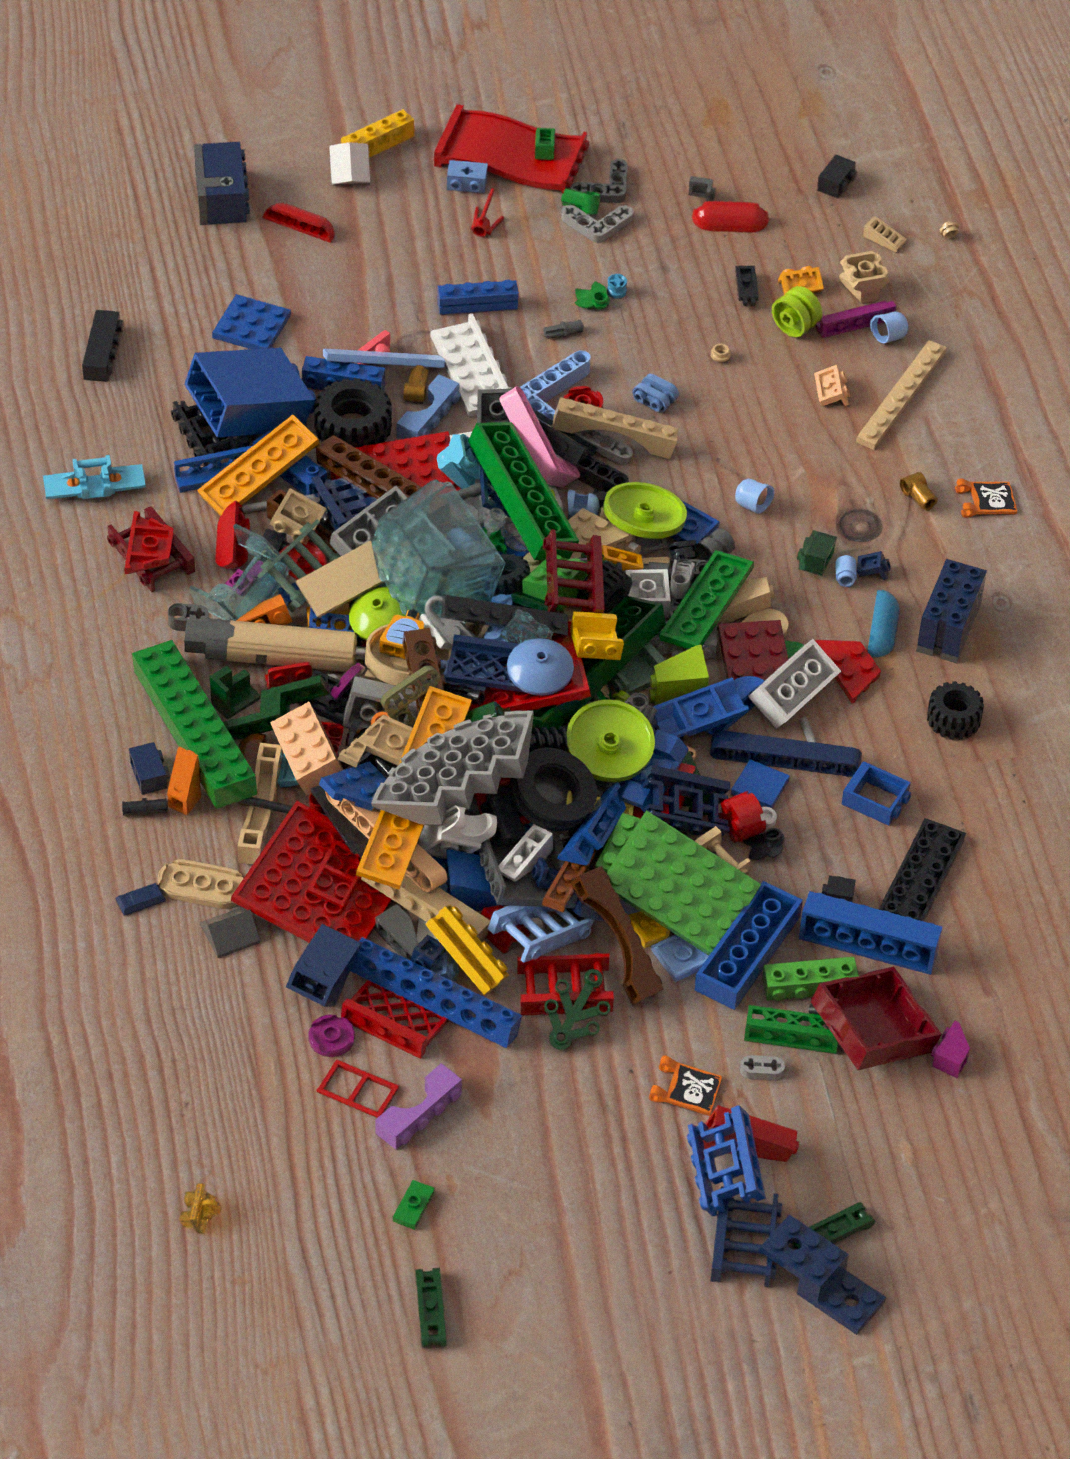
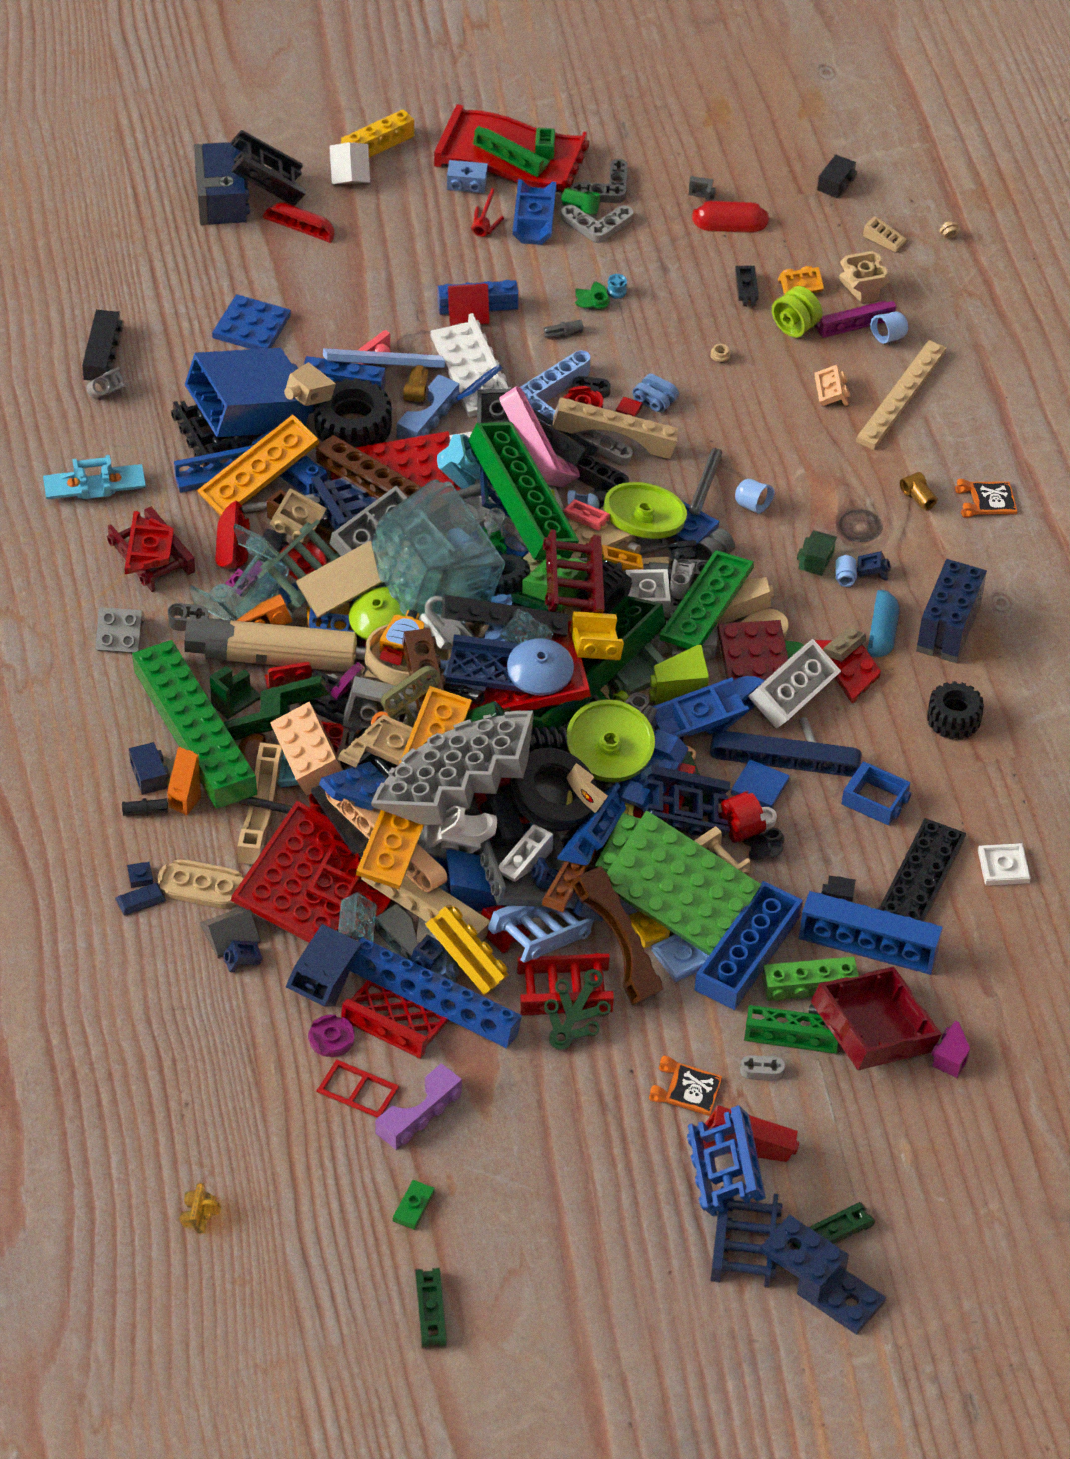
none -> light grey piece [87,367,128,398]
none -> light grey bracket [95,607,145,653]
none -> dark blue plate [127,861,153,888]
none -> dark blue bracket [224,940,263,972]
none -> black fence [231,130,306,206]
none -> tan torso [284,362,336,406]
none -> clear light blue bracket [338,893,377,942]
none -> red tile [379,646,405,666]
none -> red tile [448,283,489,326]
none -> blue window [456,364,502,401]
none -> green fence [473,126,550,177]
none -> blue piece [512,179,556,245]
none -> coral tile [563,499,610,531]
none -> tan slope [566,763,608,813]
none -> black beam [572,376,611,398]
none -> red tile [616,397,642,417]
none -> dark grey axle [689,448,722,515]
none -> dark tan plate [823,627,866,661]
none -> white tile [978,843,1031,886]

